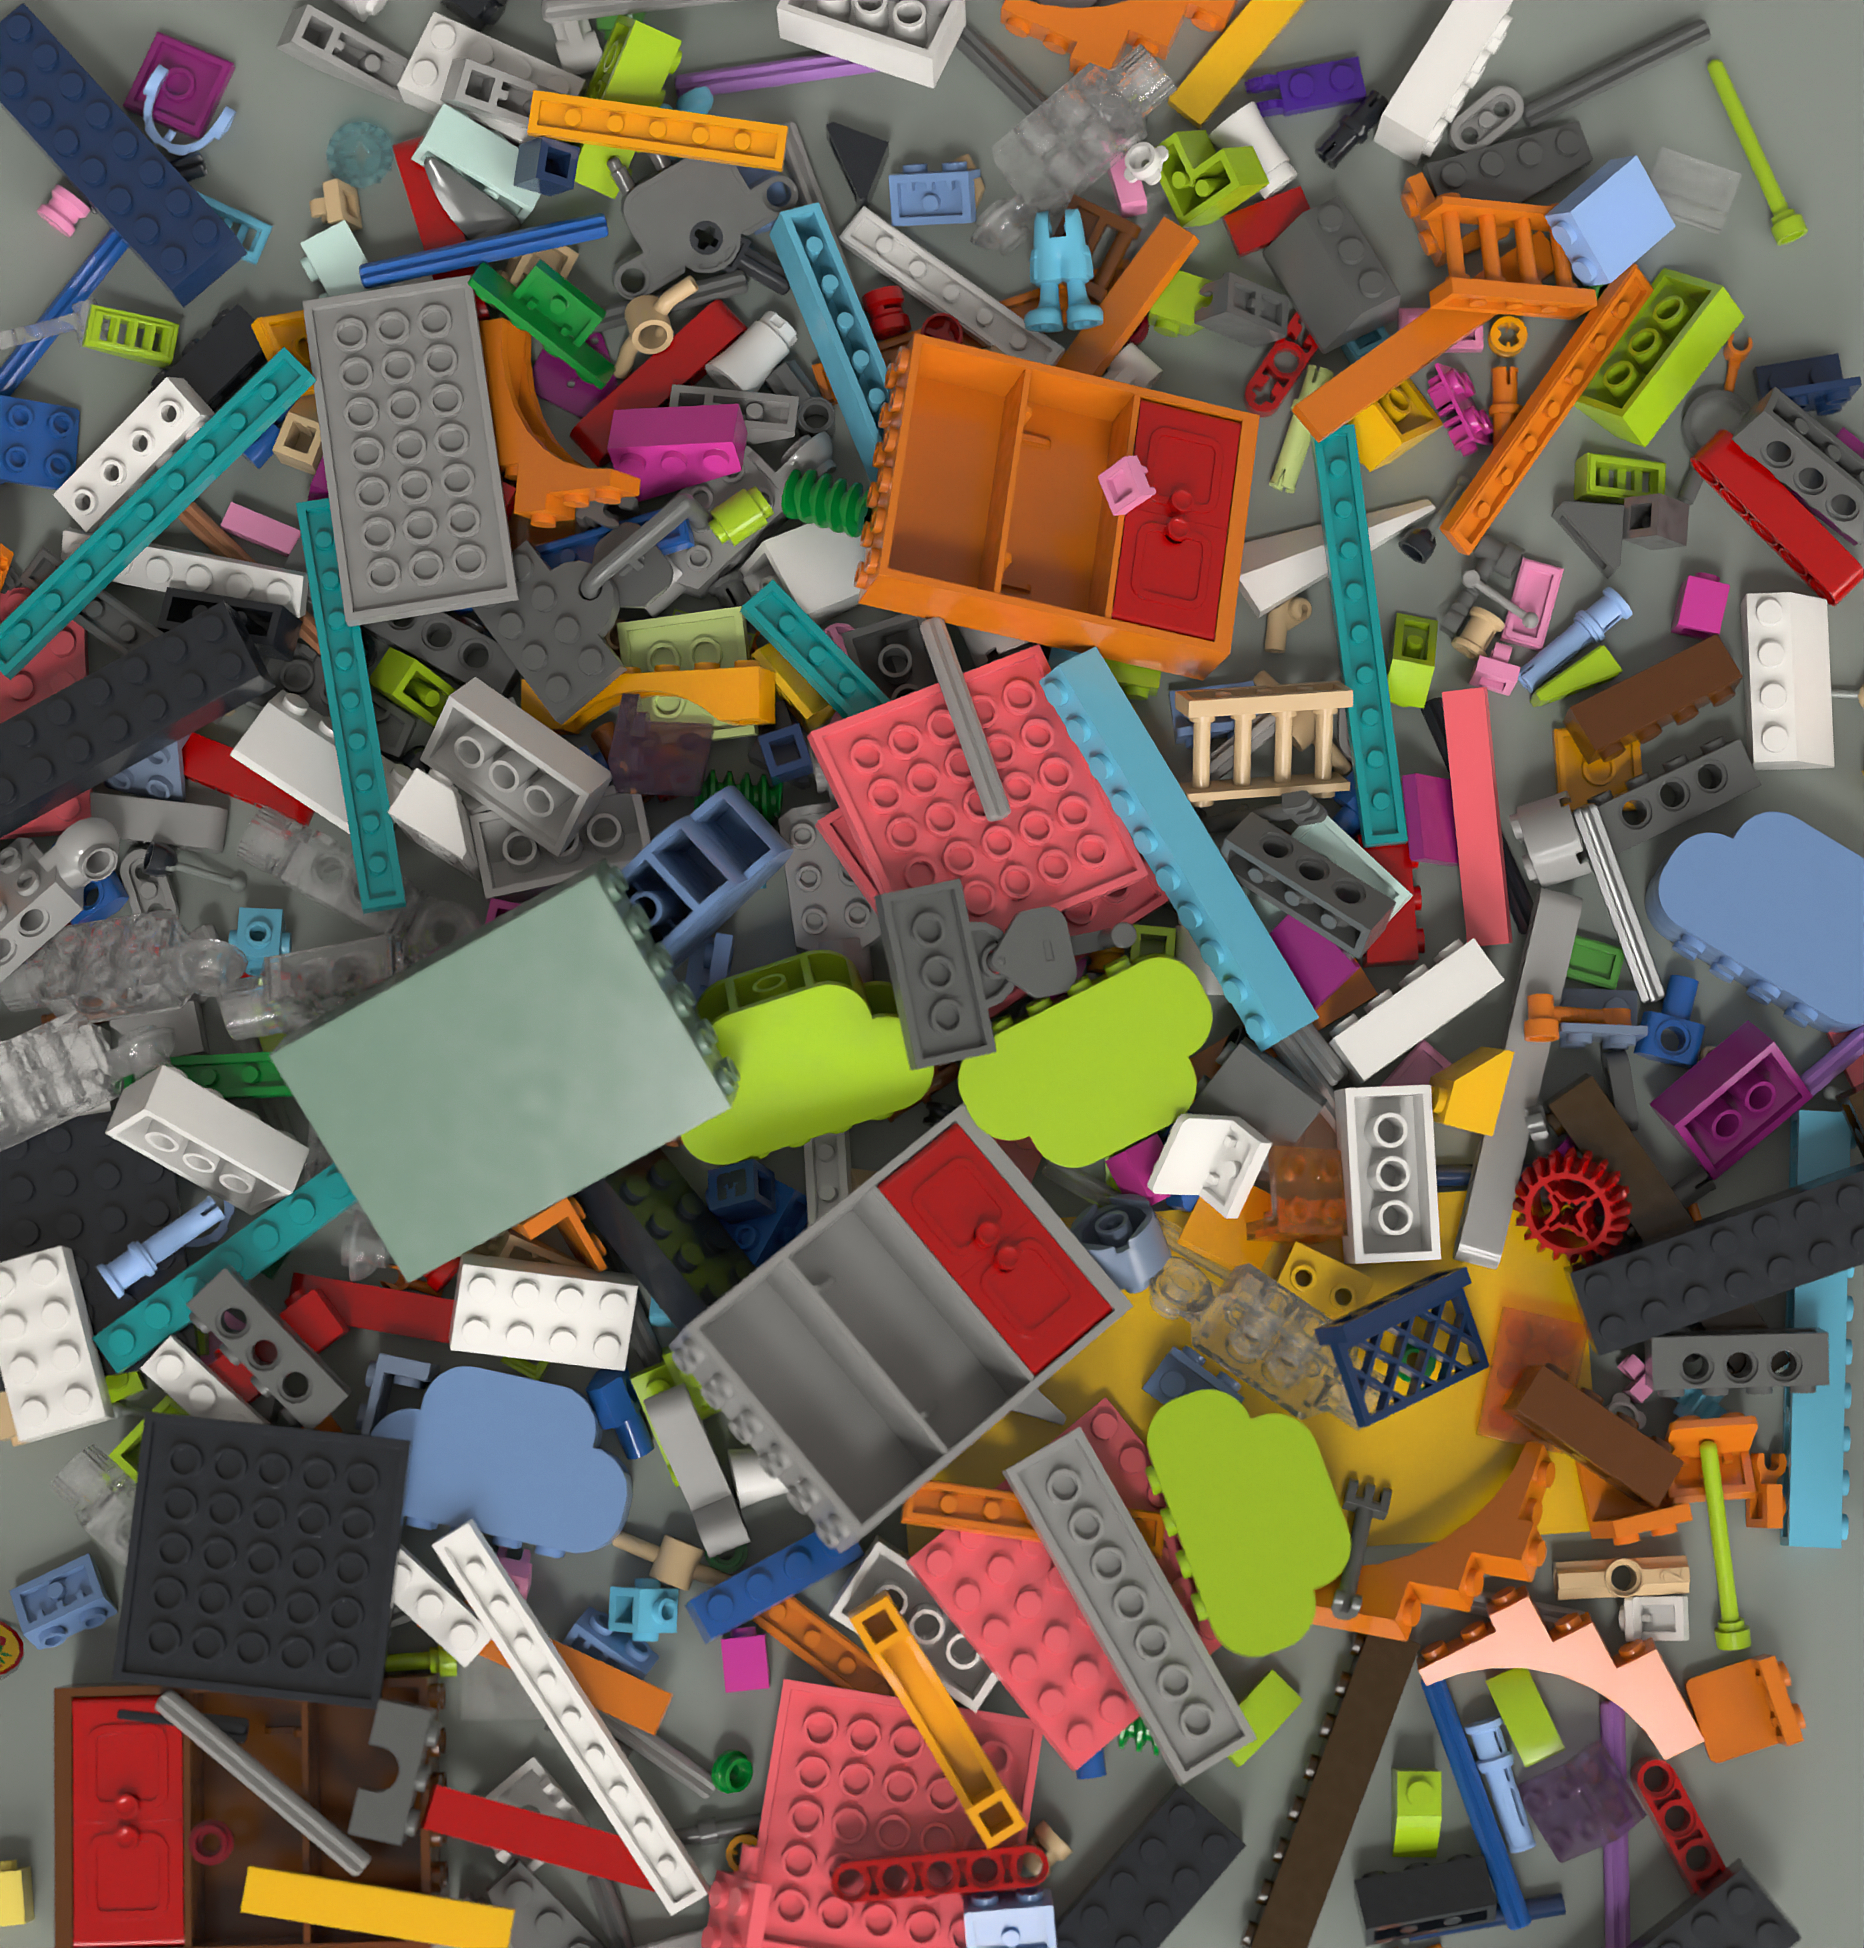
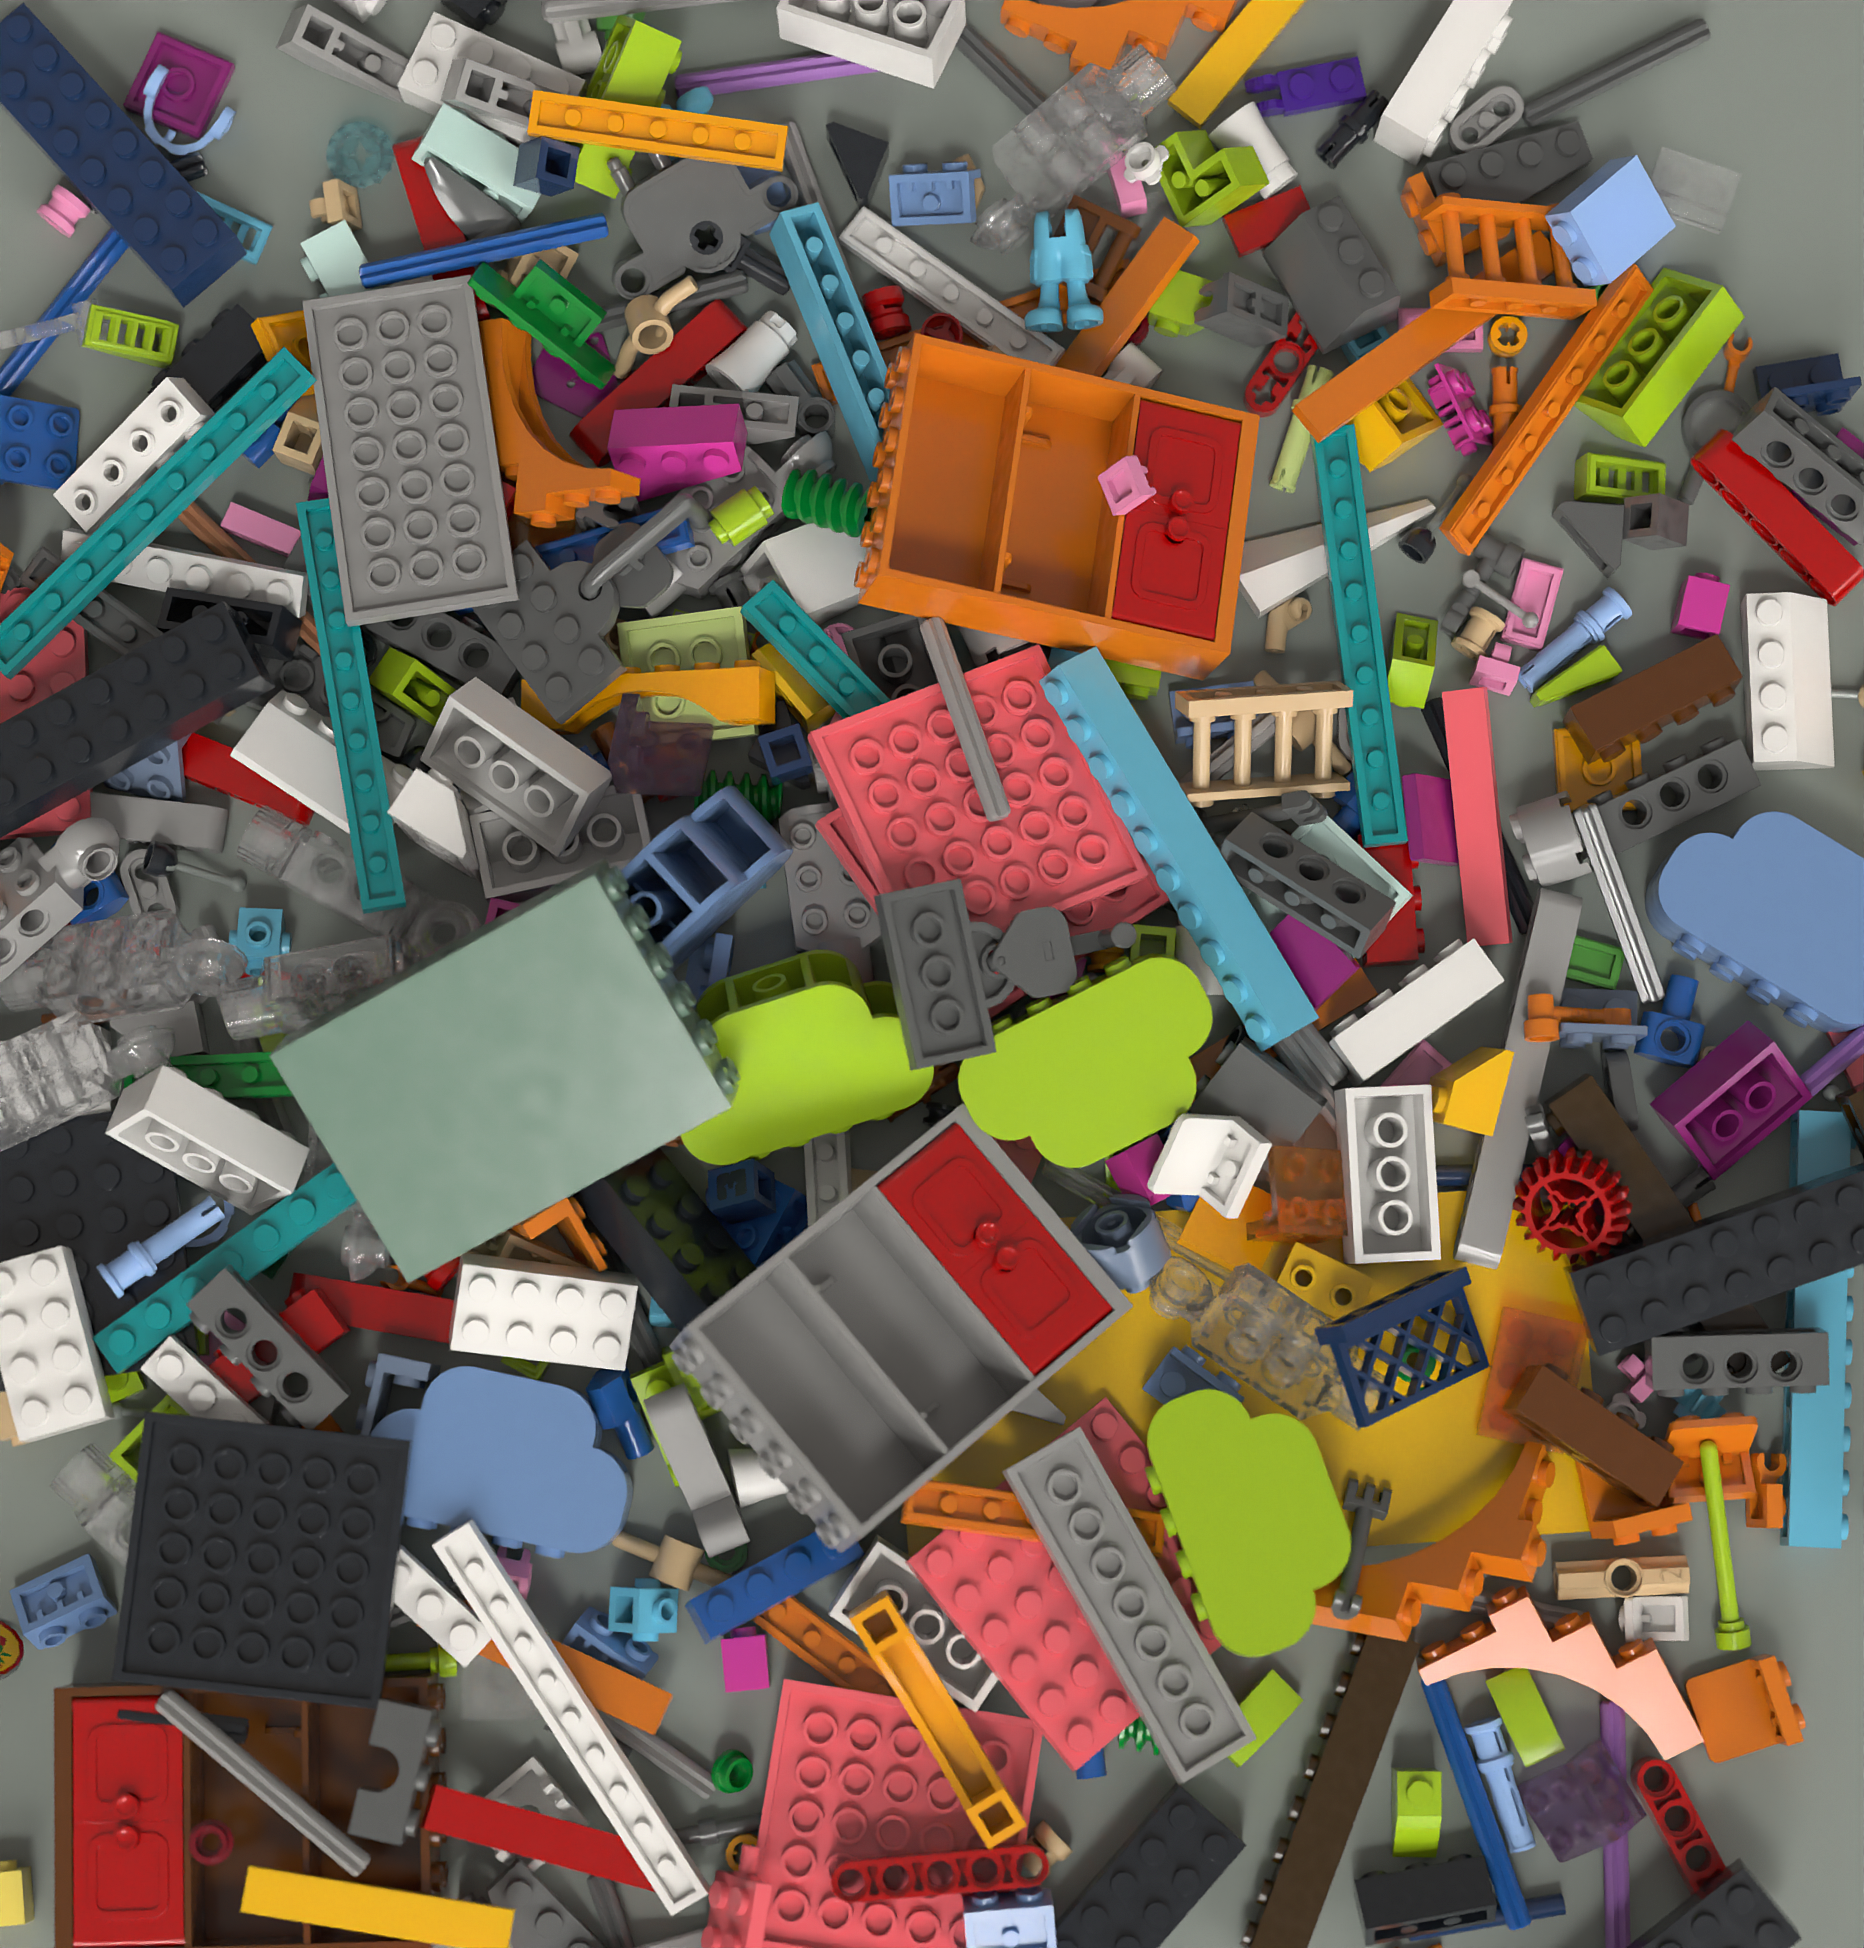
lime piece [1707,59,1809,245] -> none

